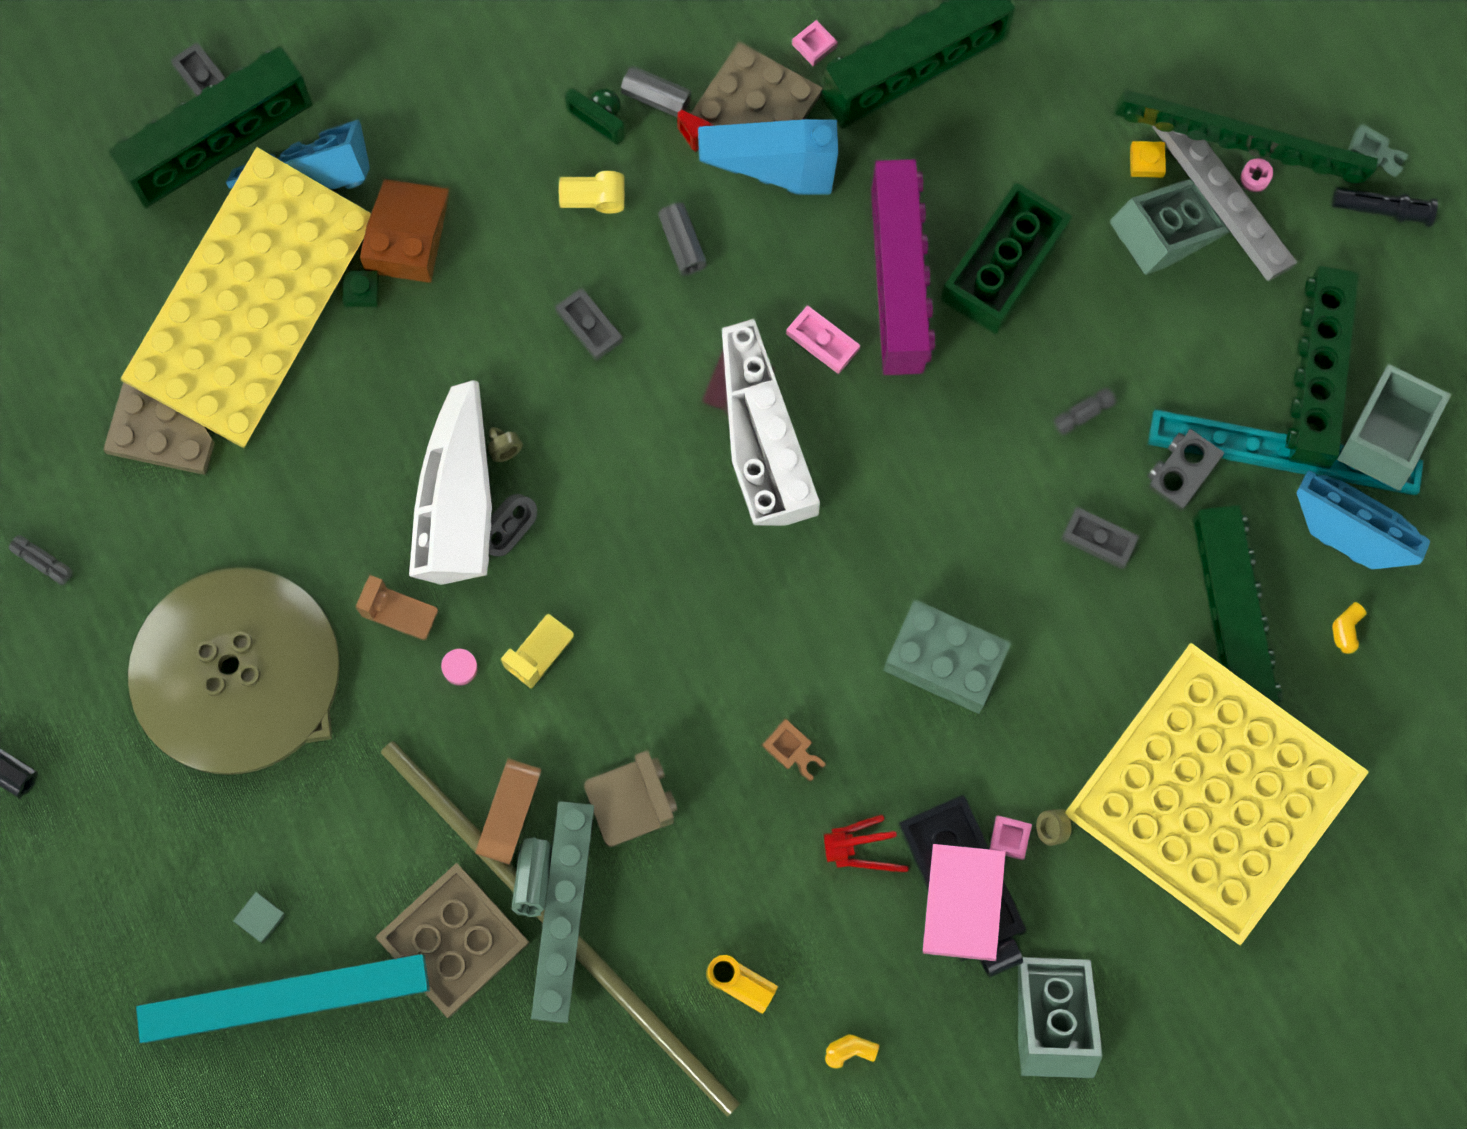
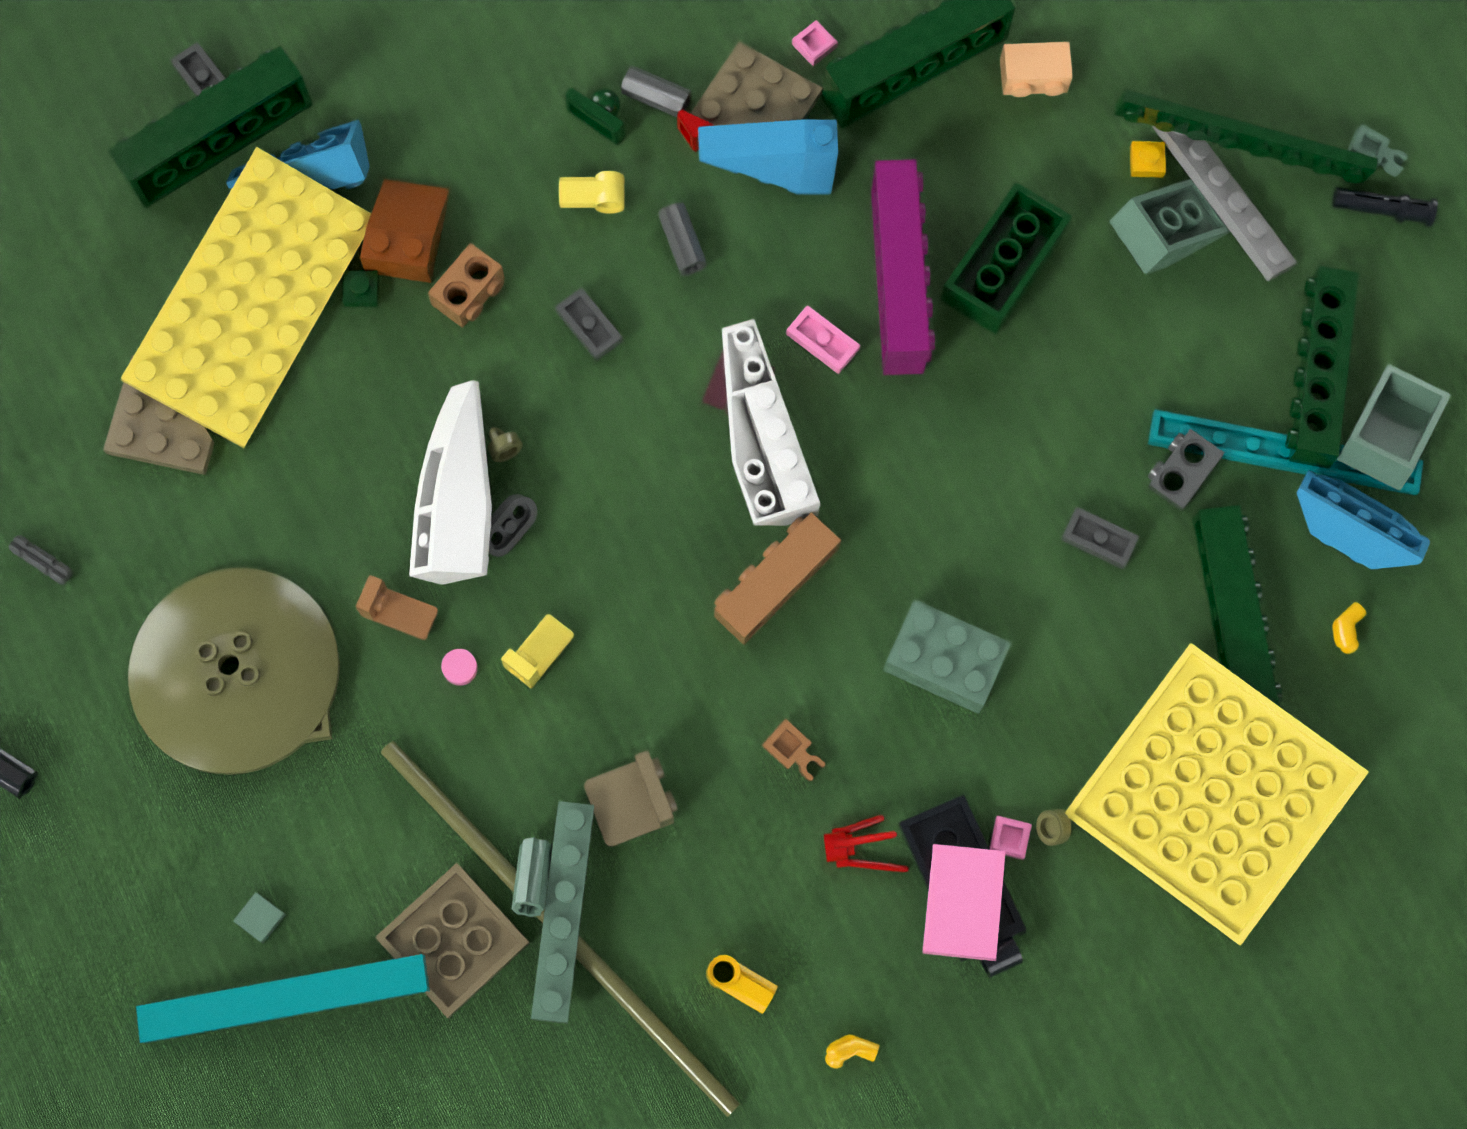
medium nougat beam [475,758,542,865] -> none
sand green slope [1018,957,1103,1078] -> none
dark grey axle [1053,388,1116,435] -> none
bright pink bush [1240,158,1273,192] -> none
none -> medium nougat brick [428,243,505,328]
none -> medium nougat brick [714,512,841,645]
none -> light nougat brick [1000,42,1073,97]

